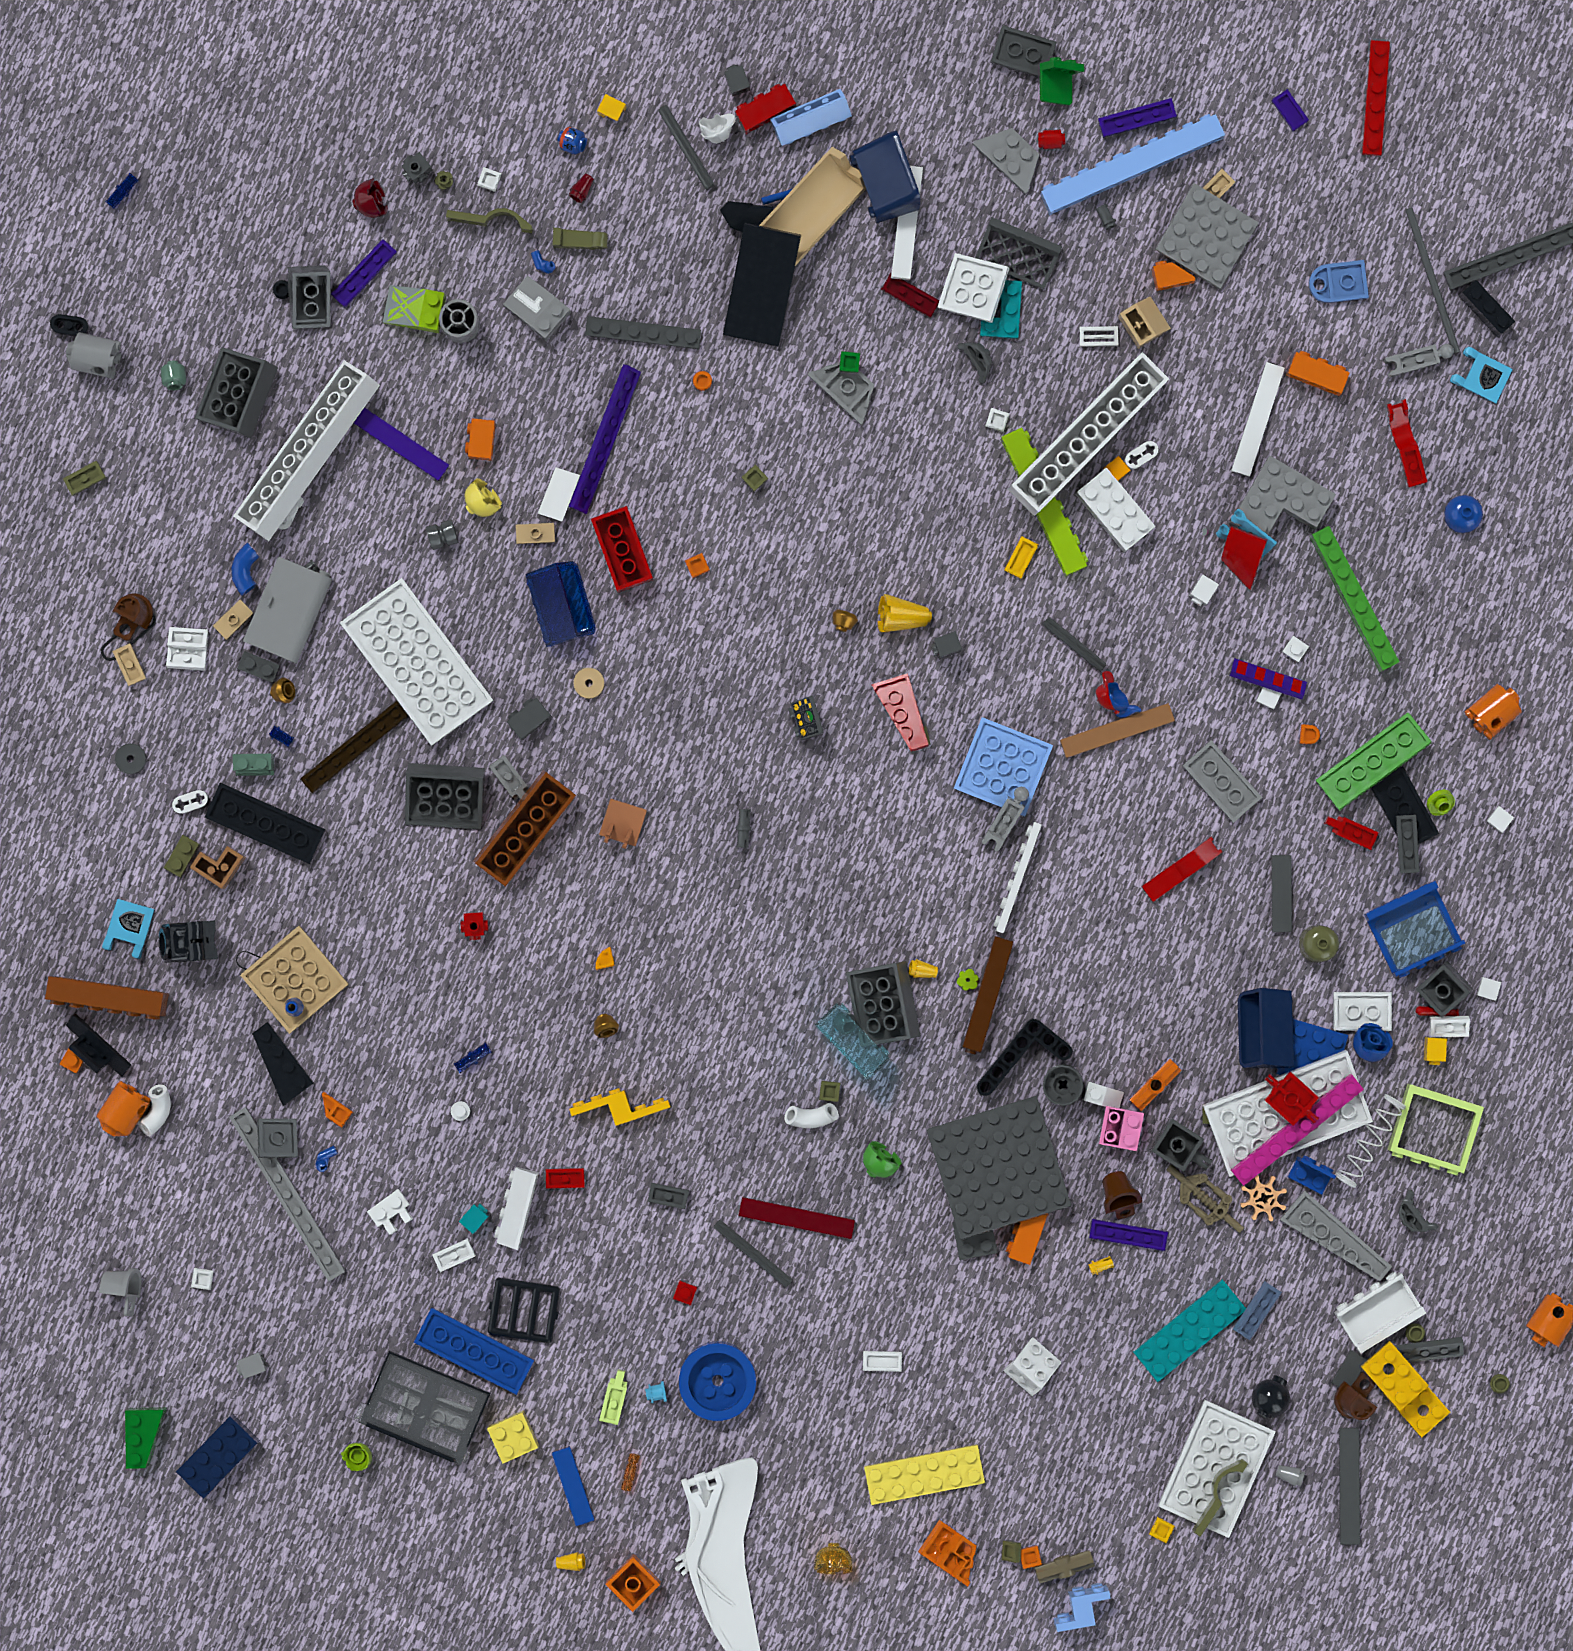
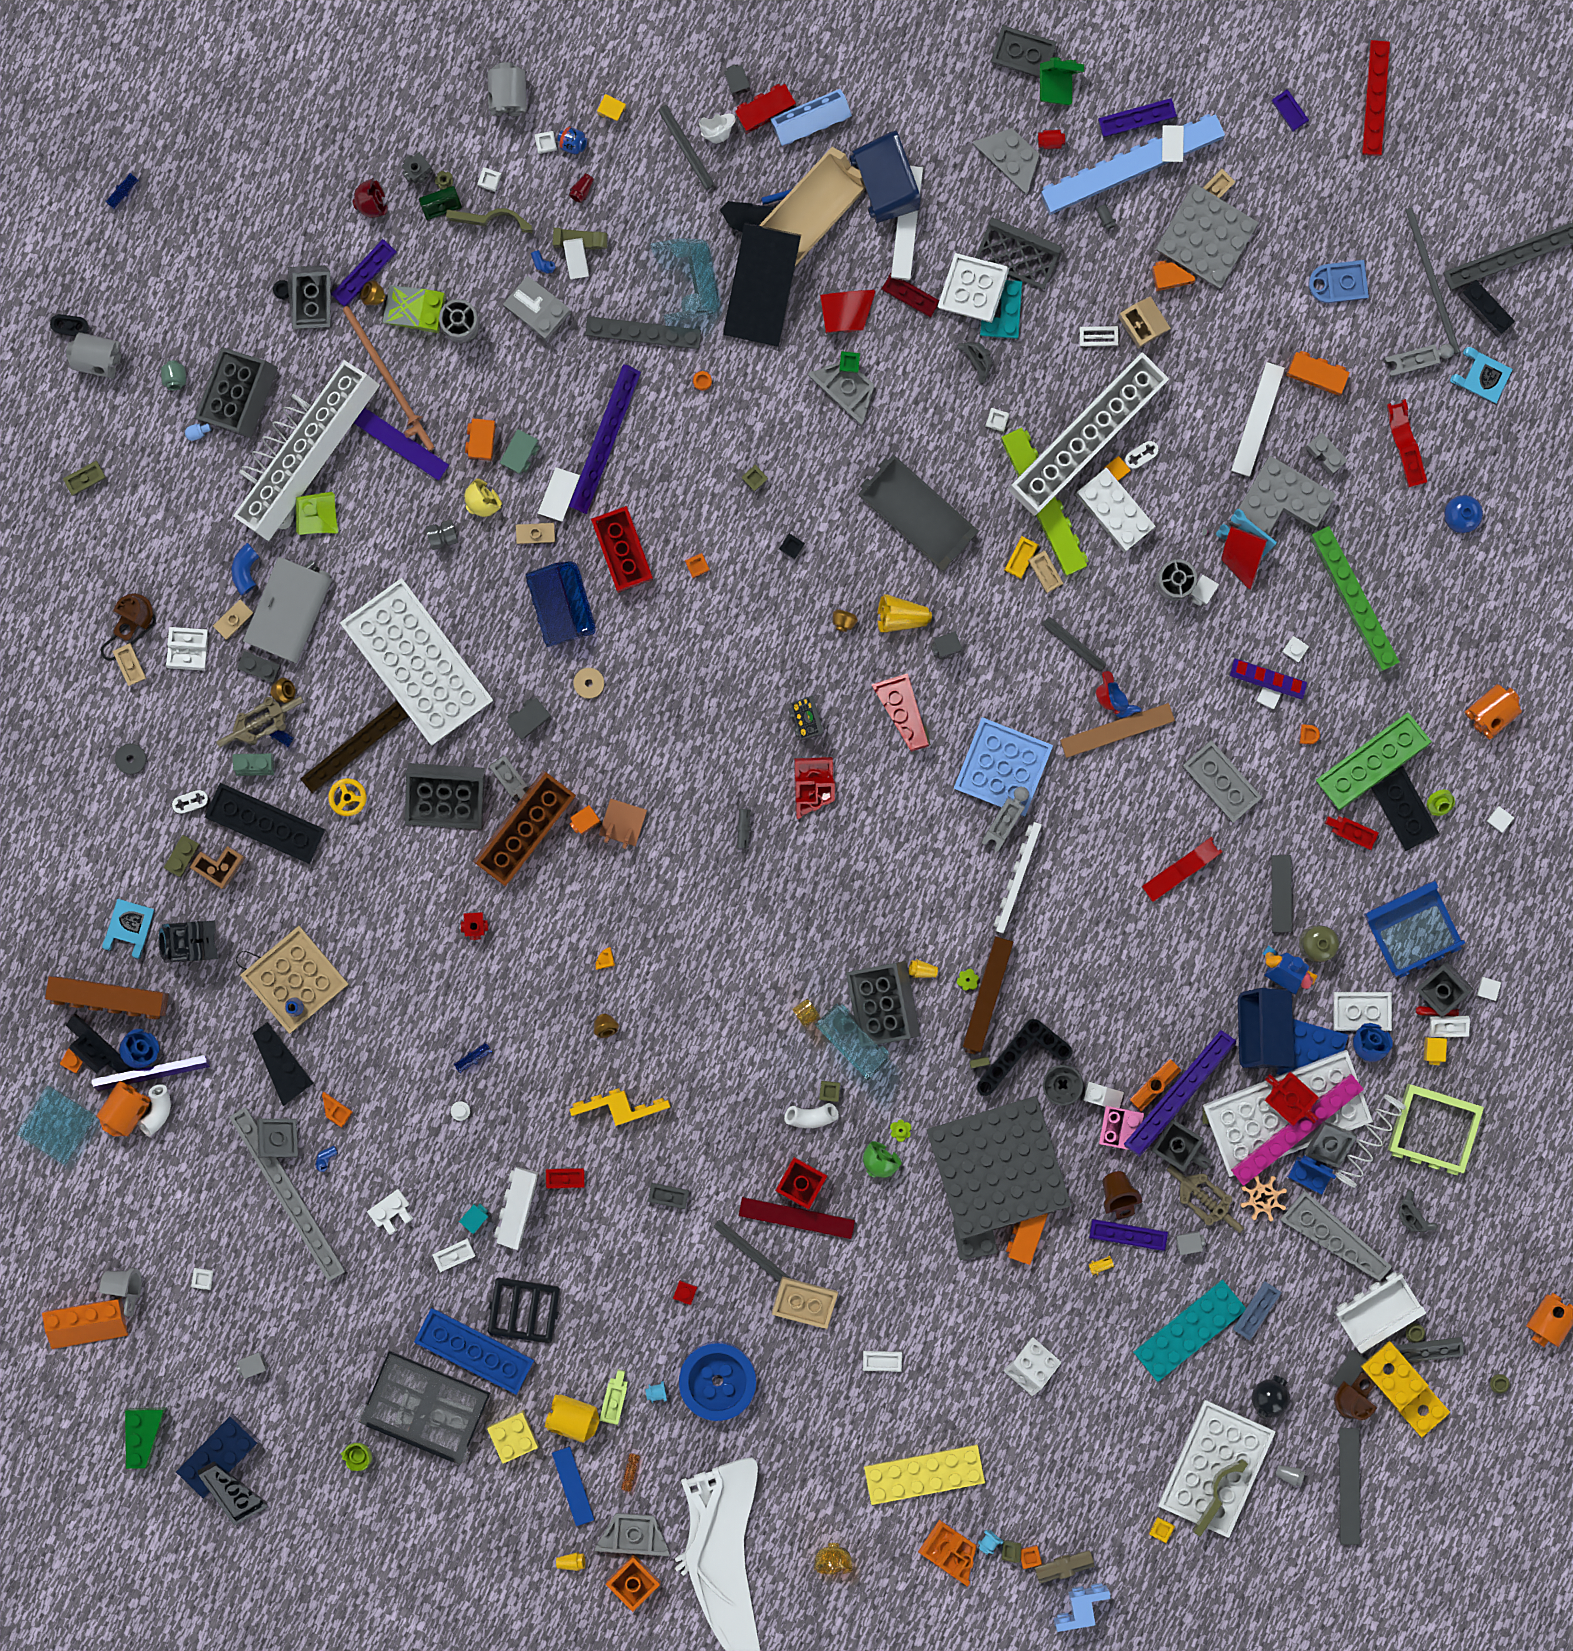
dark grey plate [1396,815,1420,874] -> none
none -> clear light blue plate [16,1085,96,1165]
none -> orange slope [42,1298,128,1349]
none -> tile [92,1055,210,1091]
none -> blue cylinder [119,1029,159,1069]
none -> light blue cylinder [185,423,212,441]
none -> black wing [197,1461,268,1526]
none -> dark tan bar [216,696,304,748]
none -> white piece [239,394,311,484]
none -> lime plate [296,492,338,535]
none -> yellow piece [328,778,367,817]
none -> nougat piece [343,306,435,451]
none -> pearl gold cone [361,280,385,305]
none -> dark green slope [419,186,462,221]
none -> light grey cylinder [487,62,527,116]
none -> sand green brick [500,429,540,475]
none -> white tile [534,131,557,154]
none -> yellow cylinder [545,1394,600,1443]
none -> white tile [563,238,589,279]
none -> orange brick [569,805,601,835]
none -> light grey wing [595,1513,670,1556]
none -> clear light blue windscreen [650,238,720,323]
none -> tan plate [771,1277,838,1329]
none -> red brick [775,1156,828,1210]
none -> black plate [779,533,805,560]
none -> clear yellow plate [792,998,820,1027]
none -> red slope [794,757,835,819]
none -> red slope [820,290,875,334]
none -> dark grey cylinder [858,455,979,571]
none -> lime plant [890,1119,911,1142]
none -> olive tile [969,1057,990,1068]
none -> medium azure brick [978,1530,1004,1555]
none -> tan plate [1028,550,1064,593]
none -> dark purple plate [1124,1030,1236,1157]
none -> light grey cylinder [1155,559,1197,601]
none -> white sticker [1162,125,1184,162]
none -> light grey brick [1175,1231,1205,1255]
none -> blue torso [1262,945,1318,995]
none -> dark grey plate [1304,1121,1357,1168]
none -> light grey brick [1305,432,1347,476]

